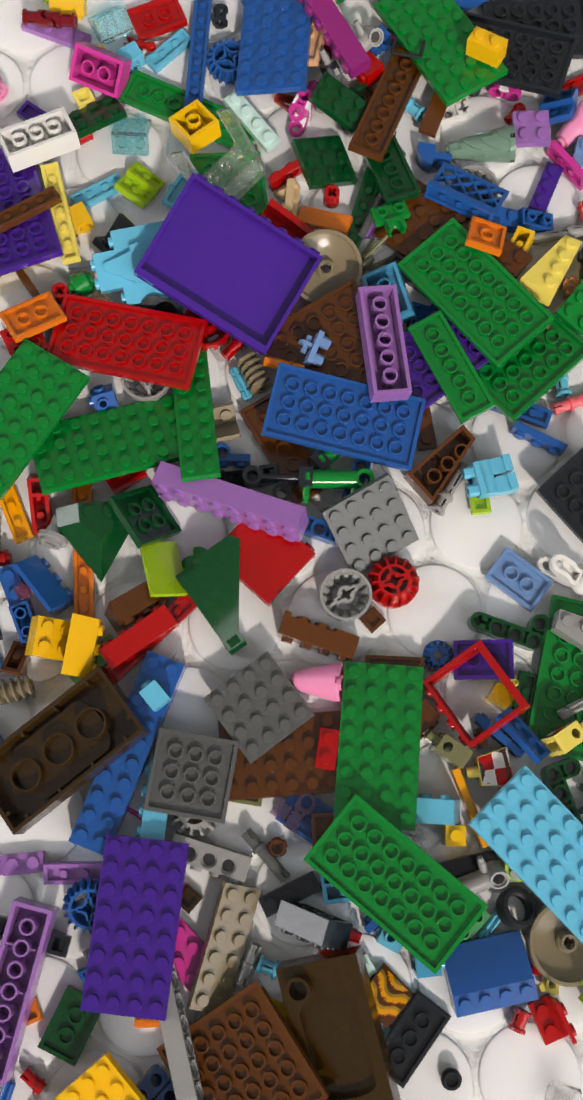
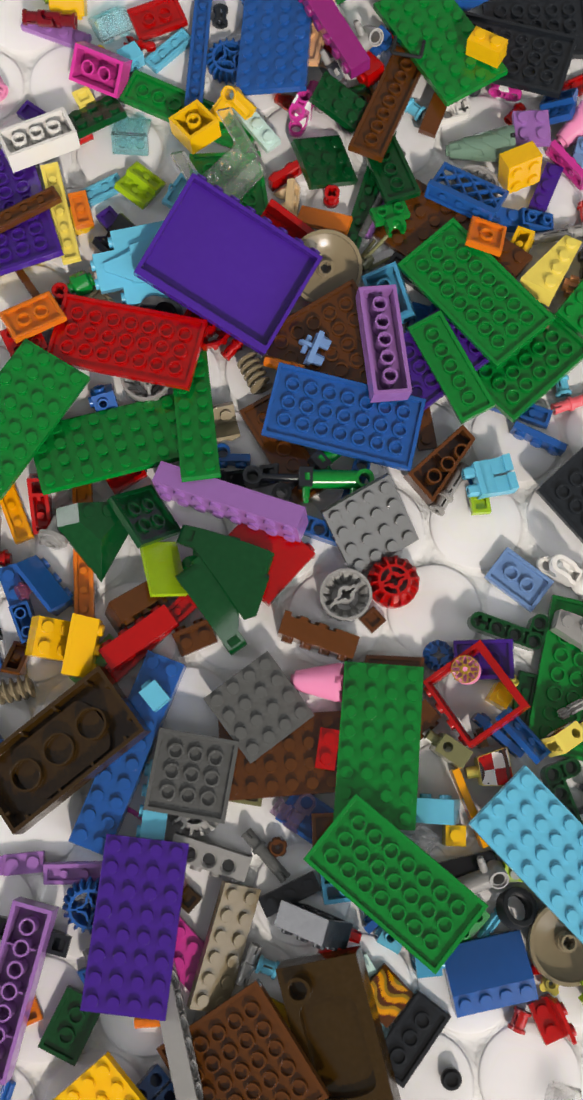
red pin [19,1066,47,1095] -> none
medium azure axle [229,366,252,401] -> none
blue brick [415,141,452,173] -> none
none -> orange plate [68,190,95,230]
none -> dark purple plate [96,206,118,232]
none -> reddish brown bracket [172,618,218,657]
none -> dark green panel [176,525,275,620]
none -> yellow piece [210,86,257,122]
none -> wheel [451,655,481,685]
none -> yellow brick [498,141,543,194]

